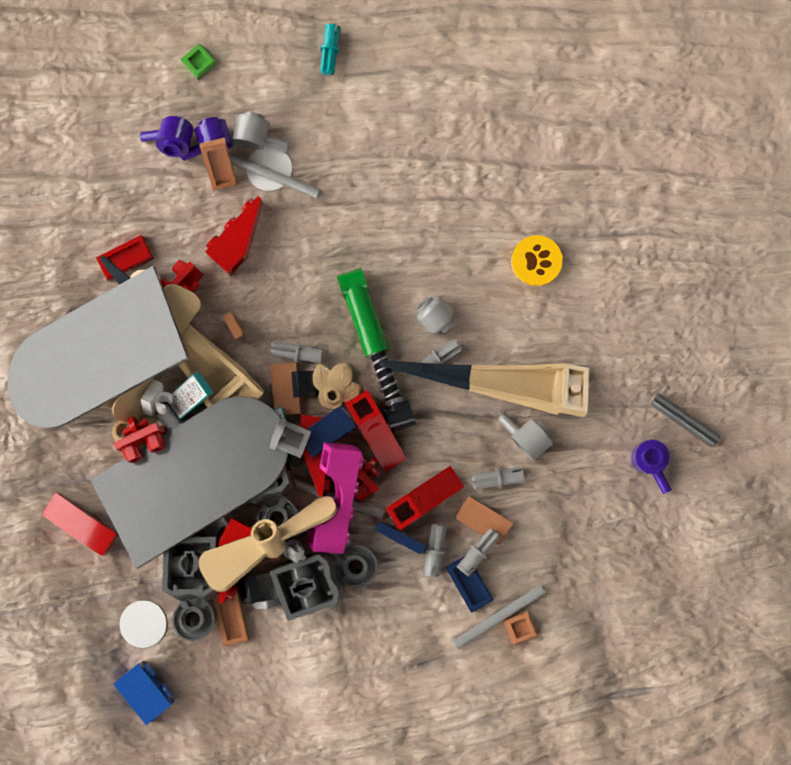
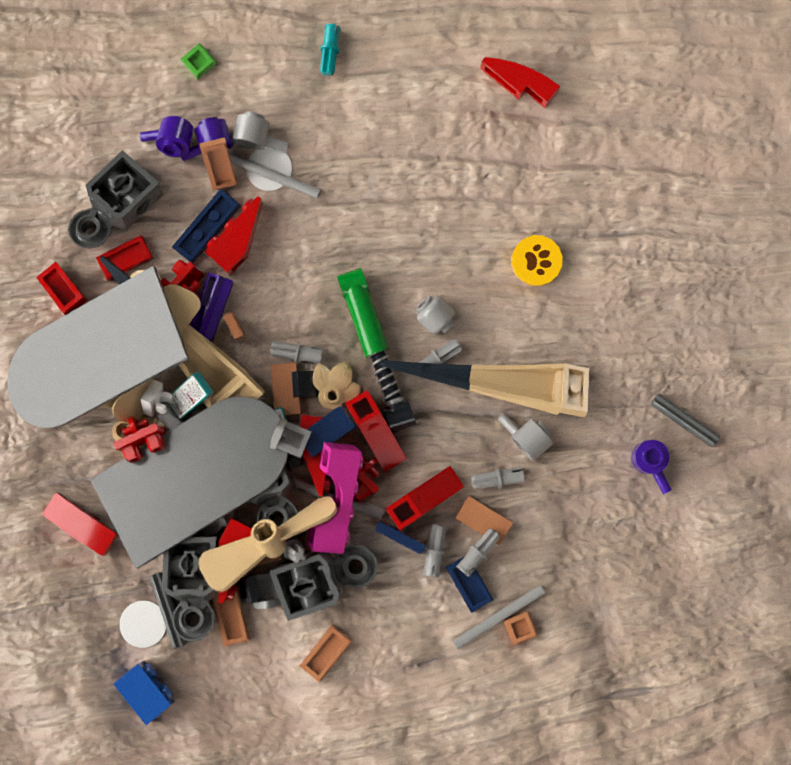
none -> red slope [36,262,89,315]
none -> dark grey brick [68,150,163,249]
none -> dark grey axle [150,572,187,649]
none -> dark blue tile [172,189,241,264]
none -> dark purple piece [190,273,234,342]
none -> nougat tile [299,624,353,683]
none -> red slope [480,57,560,108]

